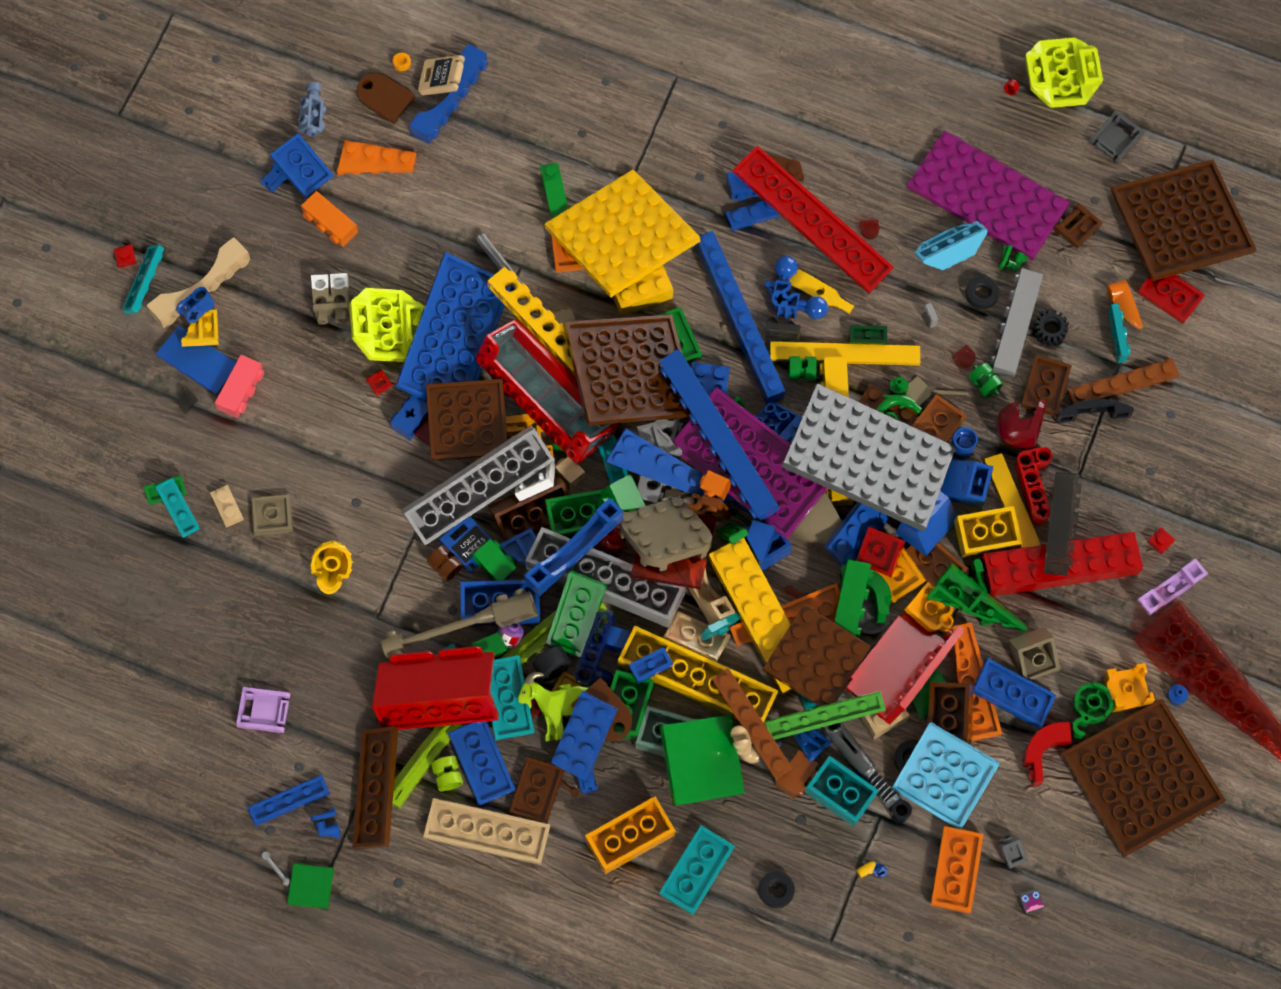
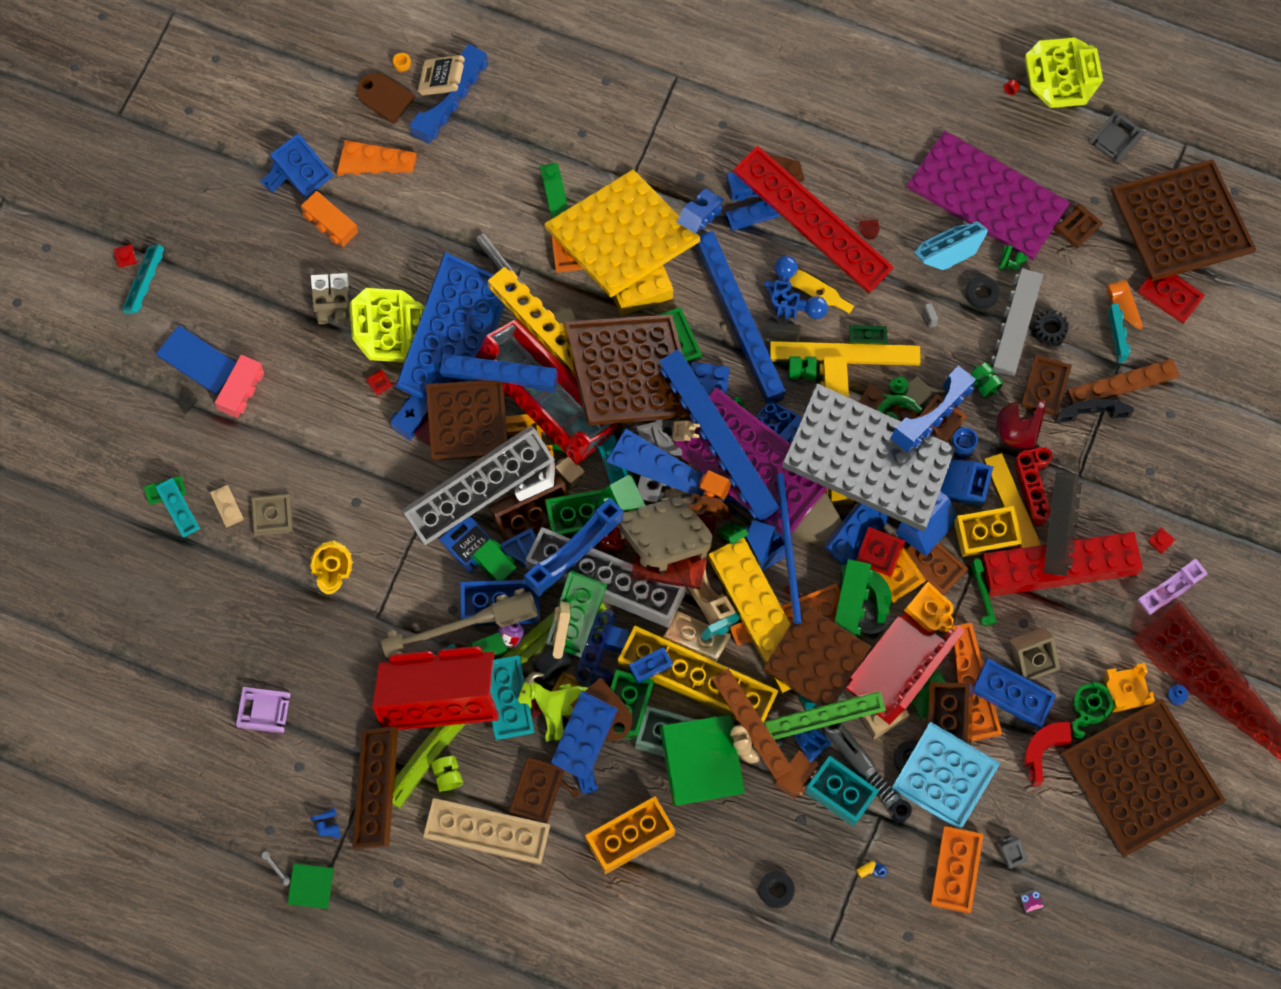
tan arch [146,237,250,328] -> none
blue piece [176,287,214,323] -> none
yellow wing [181,309,219,347] -> none
blue tile [247,775,330,827] -> none
sand blue brick [298,82,326,137] -> none
reddish brown wheel [427,545,463,582] -> none
blue tile [448,722,516,806] -> none
teal plate [659,825,735,916] -> none
green wedge [927,562,1027,633] -> none
clear red tile [952,344,976,368] -> none
none -> blue arch [440,354,558,393]
none -> tan container [552,601,571,659]
none -> tan plate [672,421,700,441]
none -> blue arch [677,188,724,234]
none -> blue piece [776,474,802,624]
none -> arch [890,366,976,452]

